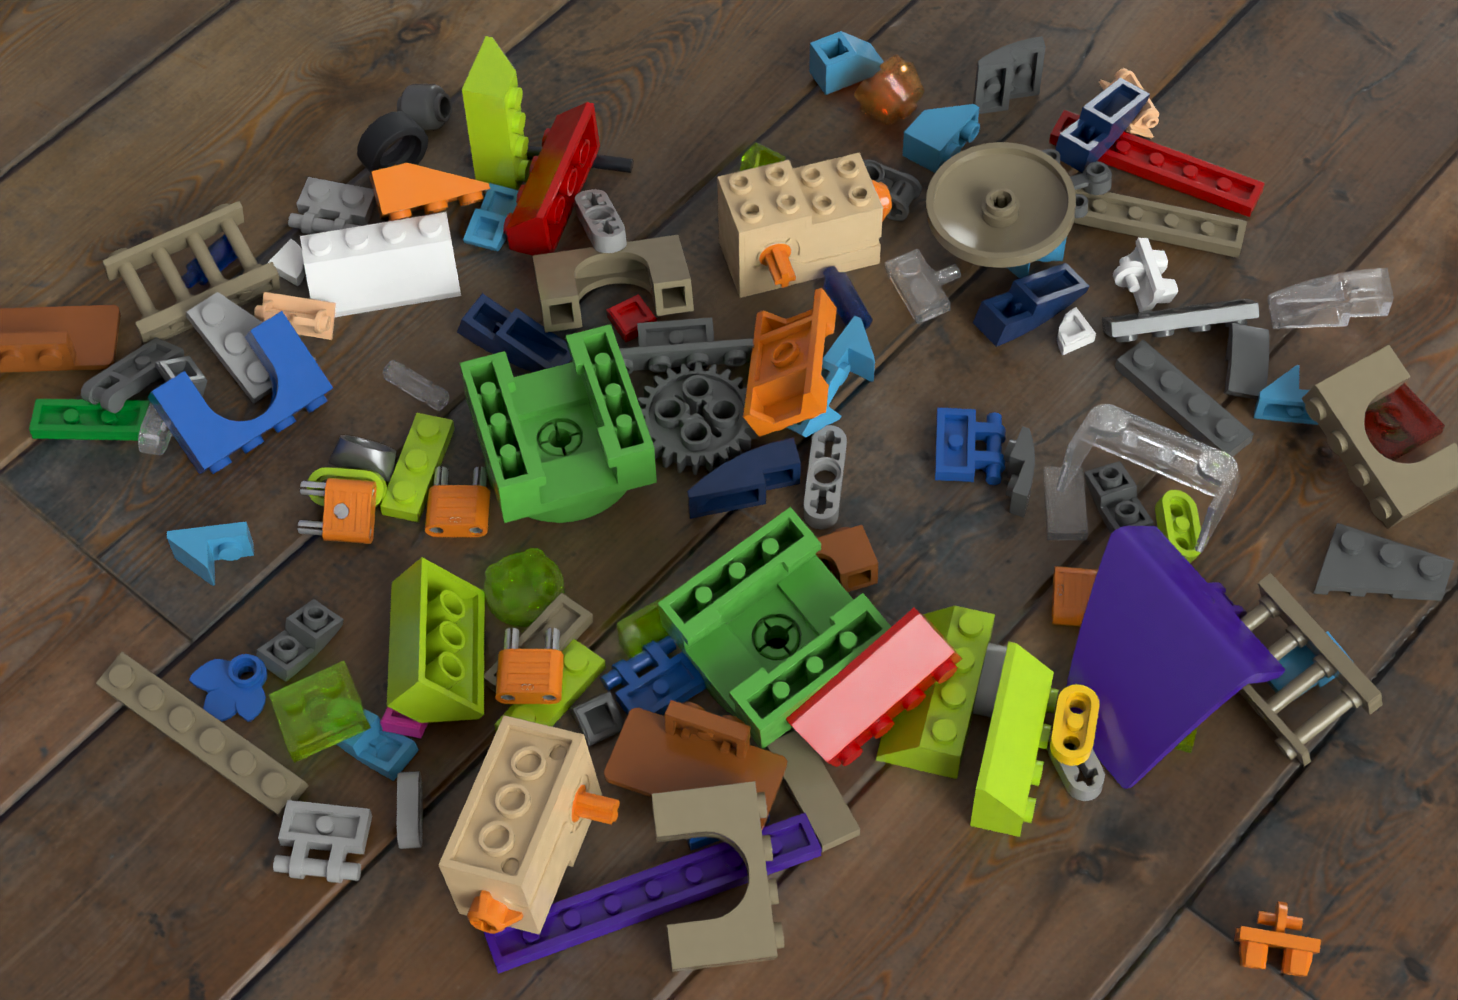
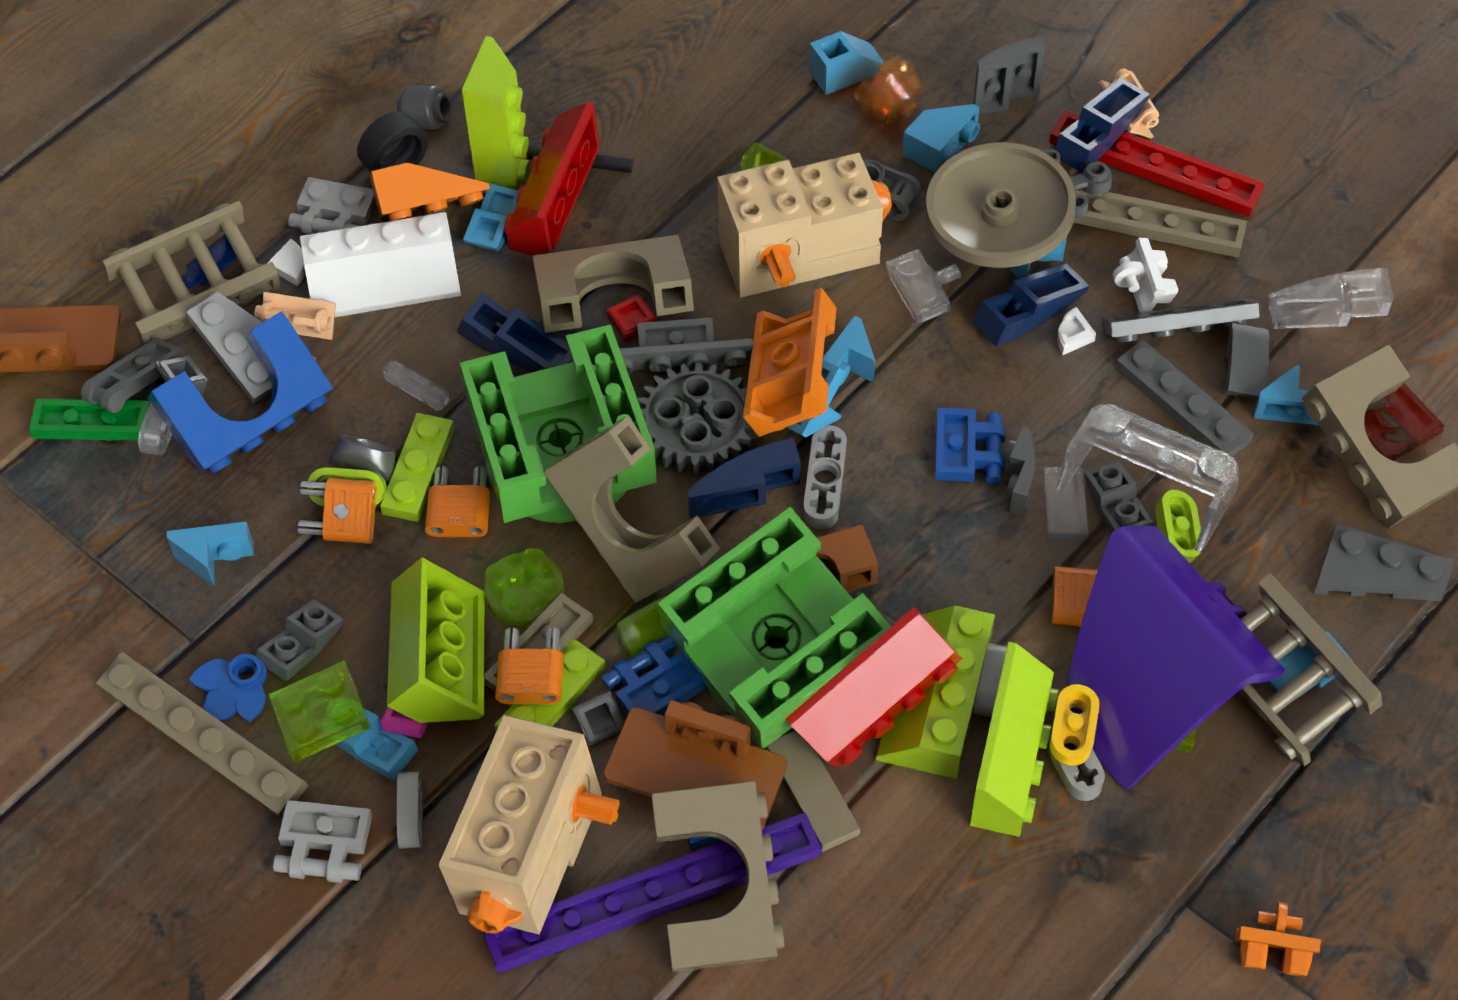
light grey beam [575,189,627,253] -> none
clear blue cylinder [823,266,873,330] -> none
none -> dark tan arch [544,416,720,603]

